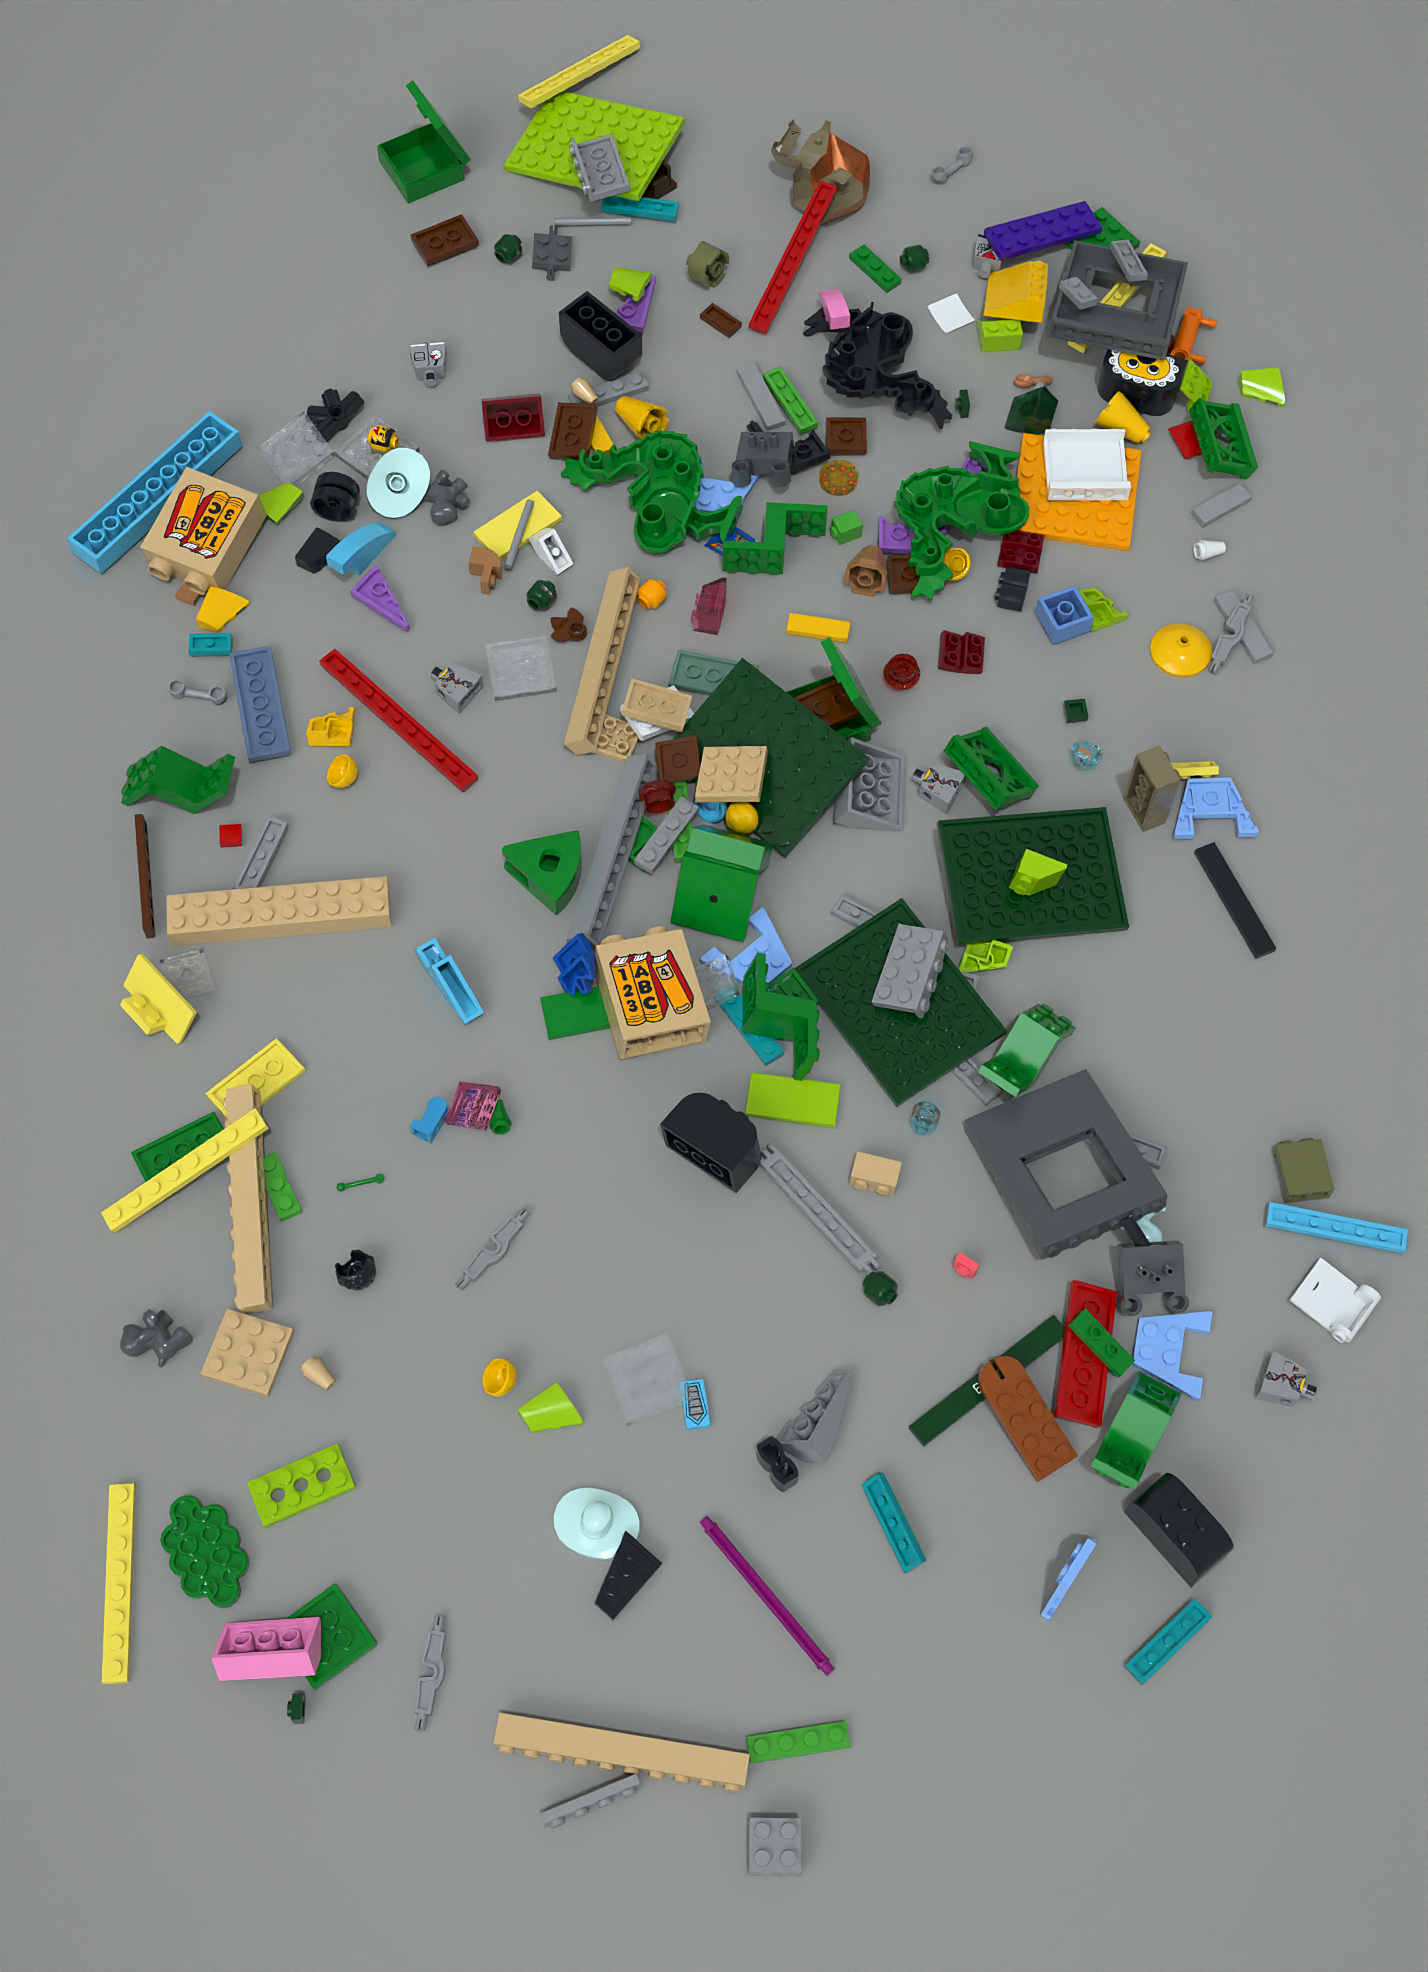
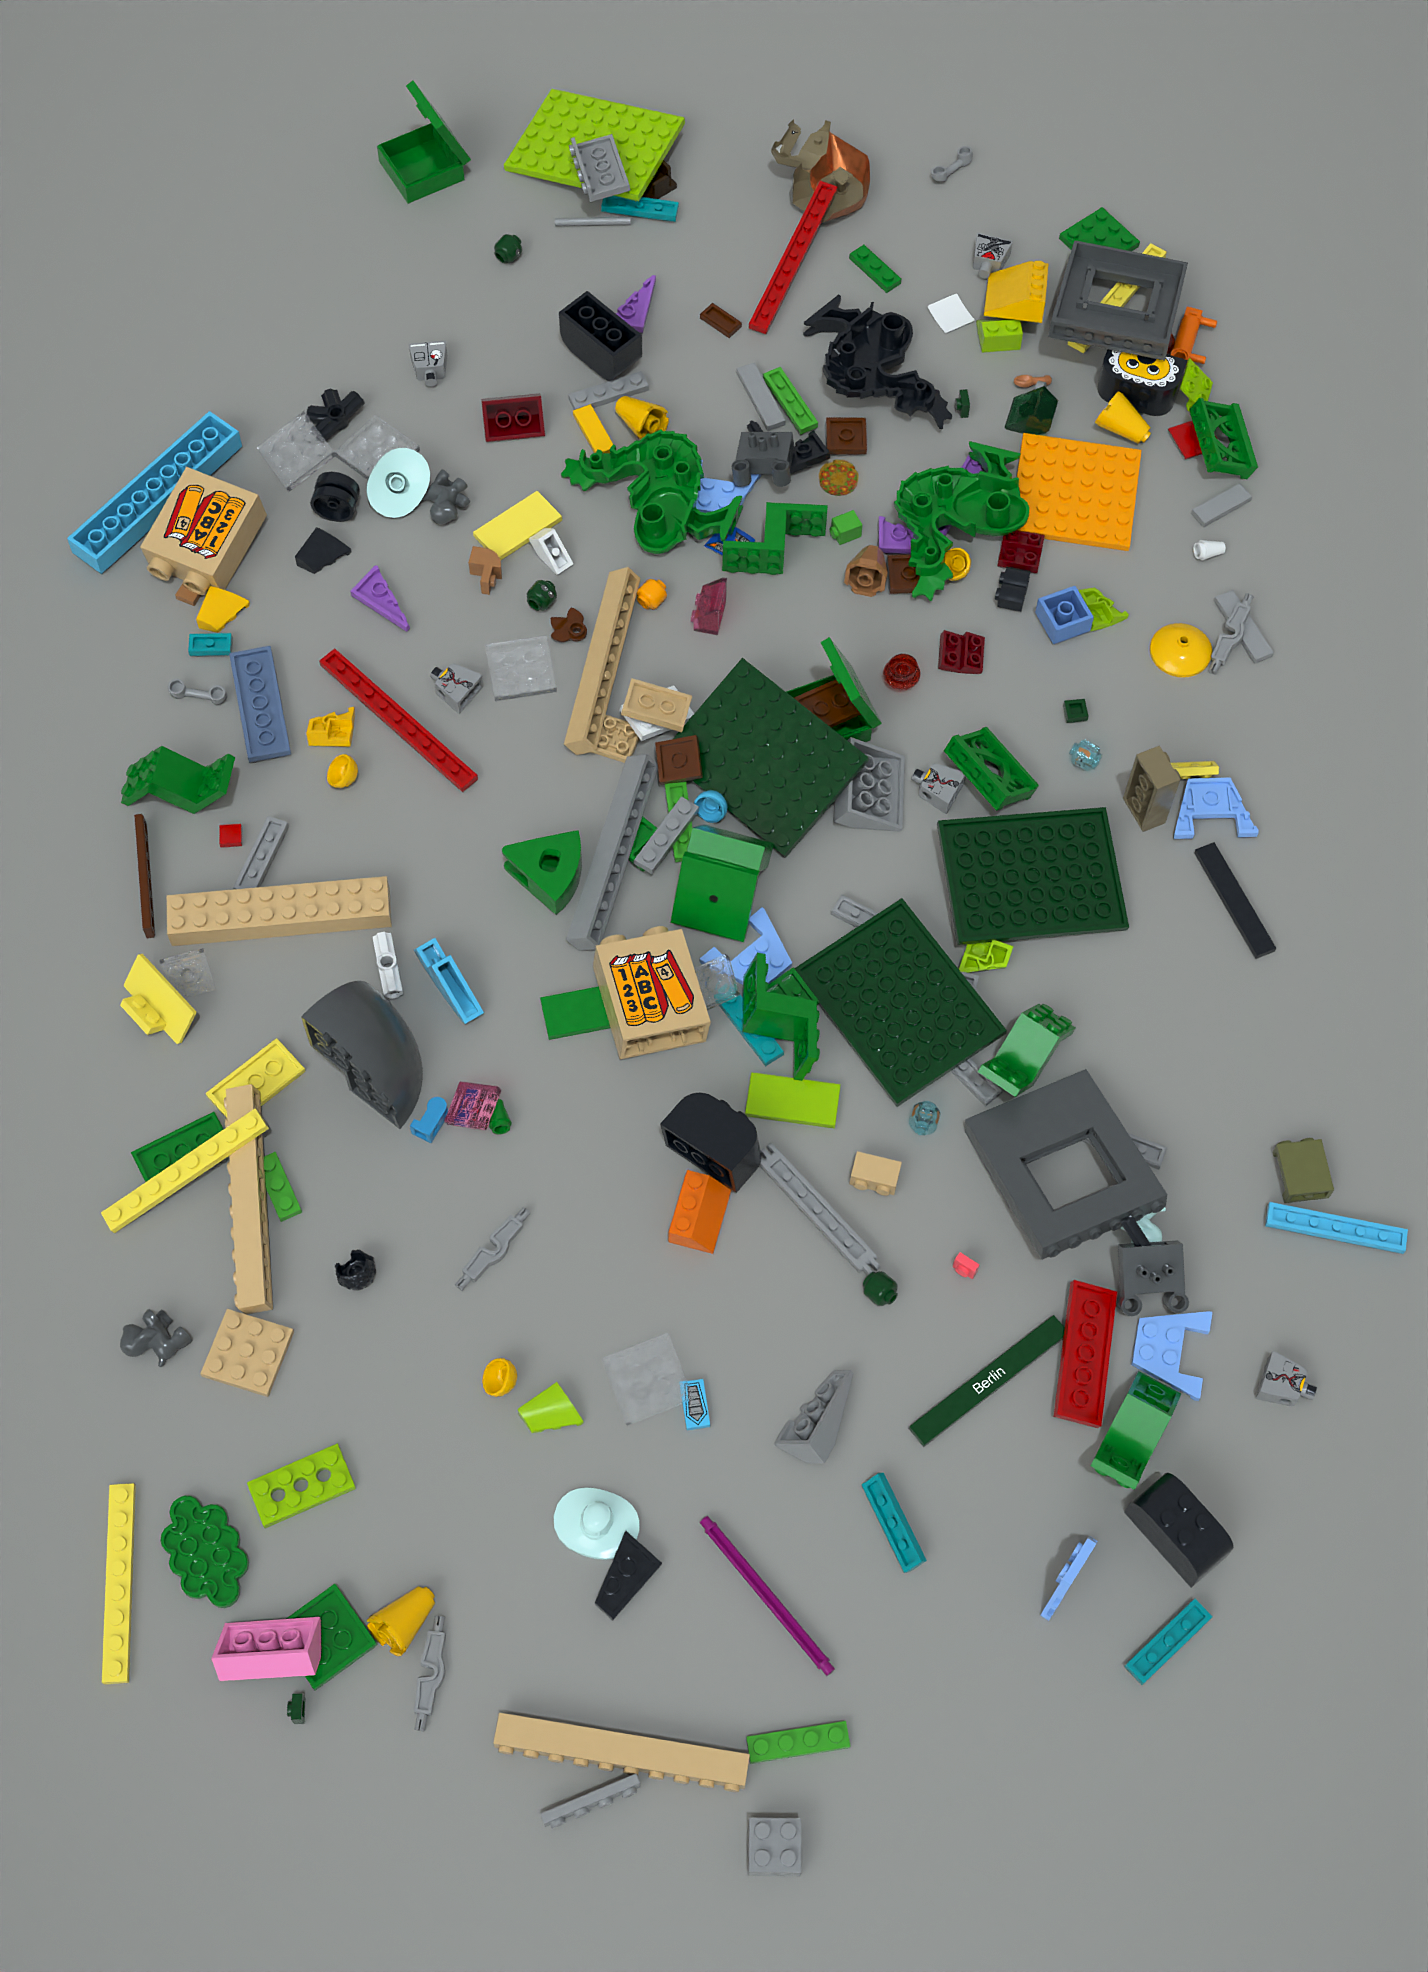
lime slope [259,482,304,524] -> none
tan cone [300,1356,336,1390] -> none
medium azure slope [326,522,397,575] -> none
green hinge [336,1174,384,1192] -> none
yellow head [368,425,399,453] -> none
reddish brown plate [410,214,479,266] -> none
light grey bar [504,499,534,569] -> none
light yellow plate [518,35,640,108] -> none
dark grey plate [532,225,572,281] -> none
reddish brown plate [548,402,598,459] -> none
blue plate [553,933,595,996] -> none
tan cone [570,377,599,403] -> none
lime slope [609,267,652,301] -> none
clear red piece [639,779,676,814] -> none
sand green tile [668,650,759,696] -> none
olive brick [686,241,729,288] -> none
tan plate [695,746,768,802] -> none
yellow piece [725,802,758,835] -> none
black brick [756,1436,799,1492] -> none
yellow tile [786,613,851,643] -> none
bright pink slope [819,288,850,330] -> none
light grey bracket [872,924,950,1018] -> none
dark green head [900,245,929,272] -> none
dark orange plate [978,1356,1078,1482] -> none
dark purple plate [984,201,1103,261] -> none
lime slope [1009,849,1067,896] -> none
white panel [1043,429,1131,500] -> none
light grey plate [1059,277,1098,310] -> none
green plate [1068,1308,1135,1378] -> none
light grey tile [1110,240,1148,282] -> none
lime slope [1238,367,1285,407] -> none
white door [1289,1258,1381,1343] -> none
none -> dark grey brick [301,981,423,1129]
none -> yellow cone [367,1587,435,1656]
none -> white piece [372,932,403,999]
none -> orange slope [668,1170,731,1254]

